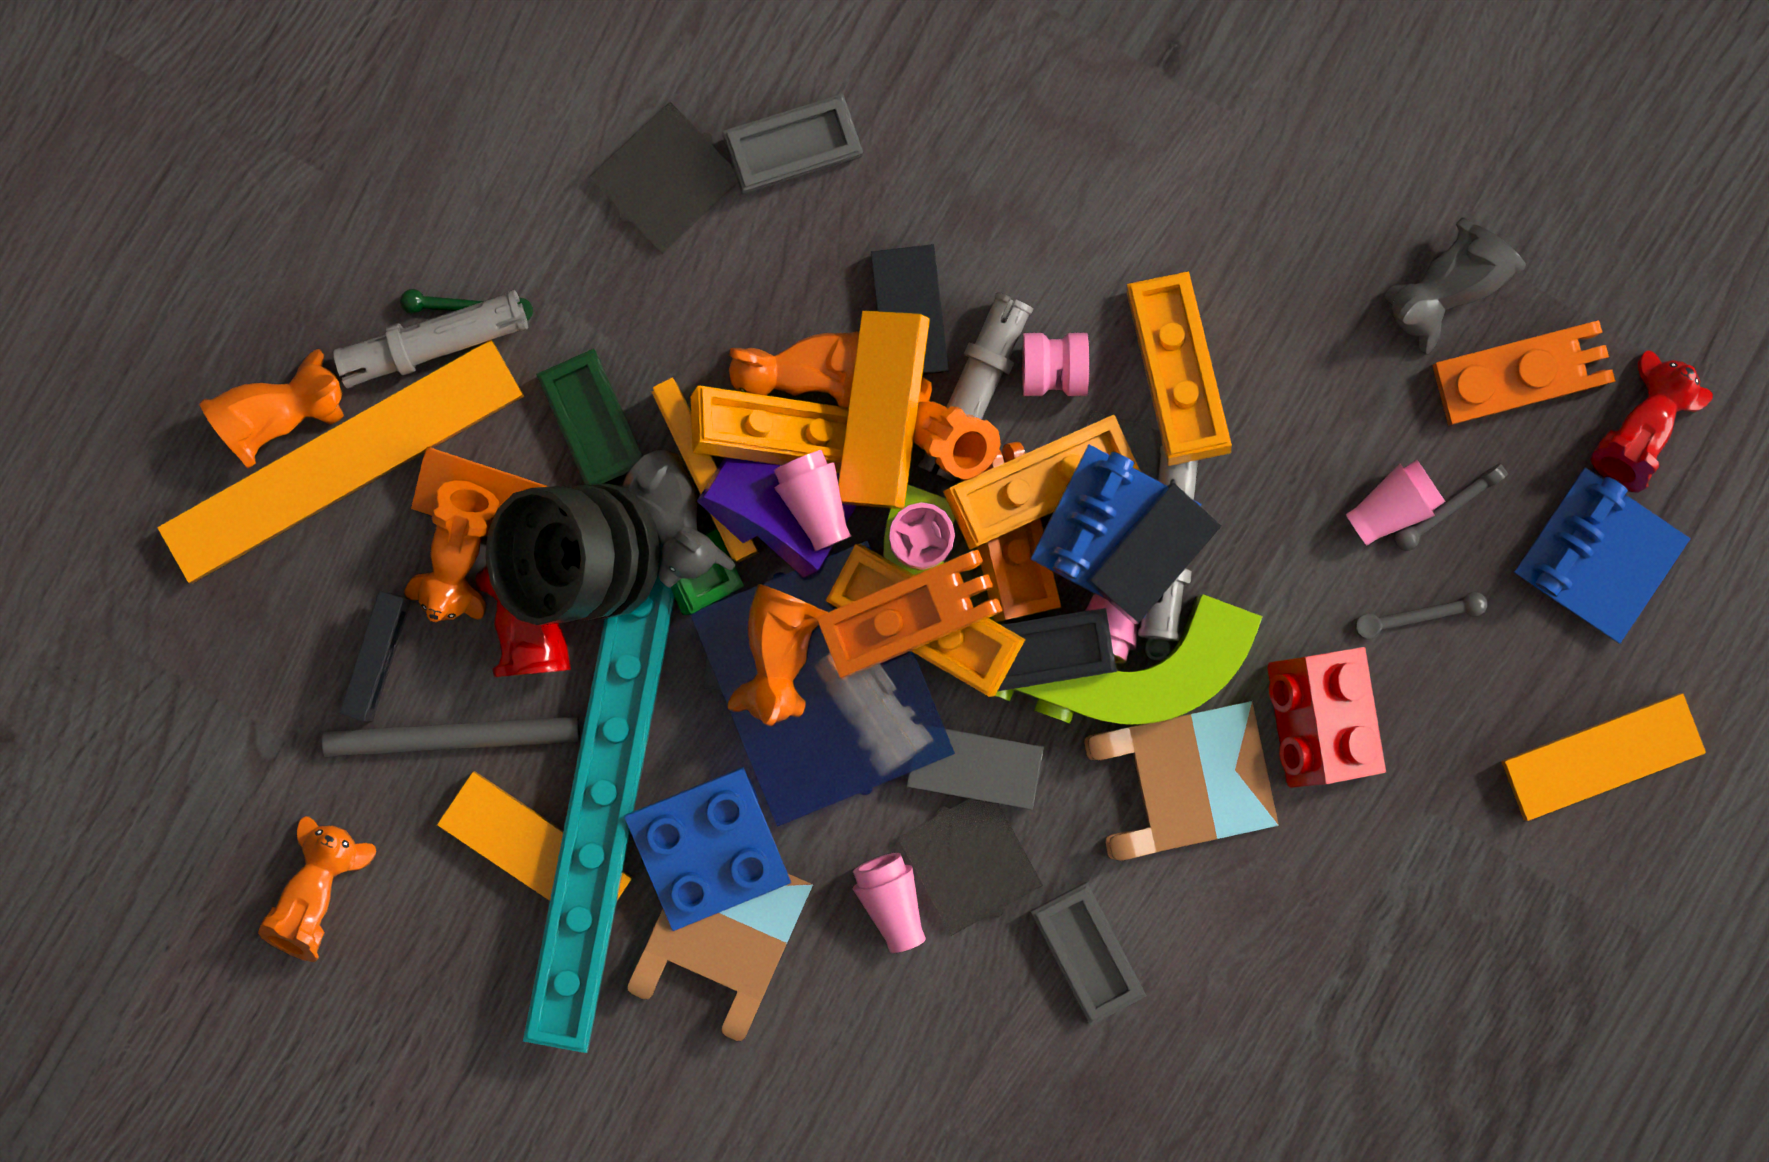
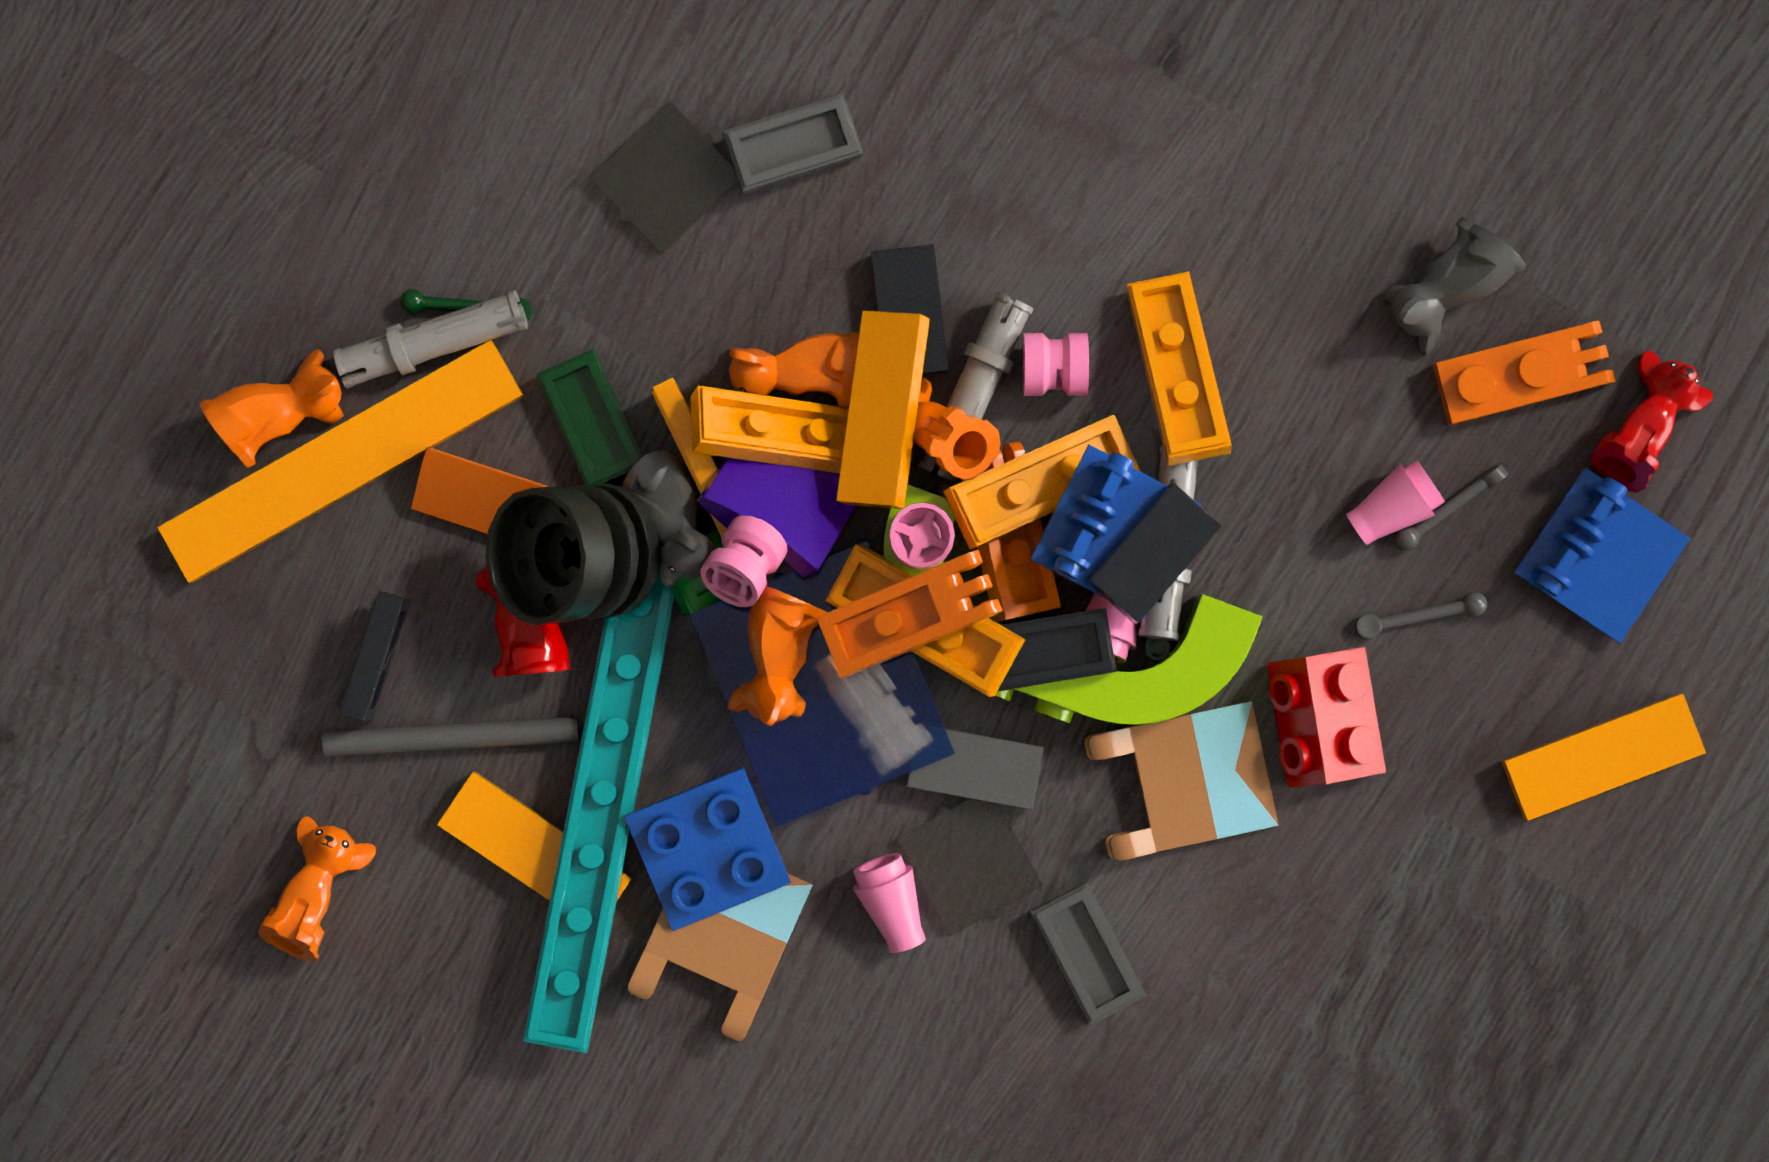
orange animal [404,480,499,622] -> none
bright pink cone [774,450,851,551] -> none
none -> bright pink wheel [700,515,788,607]

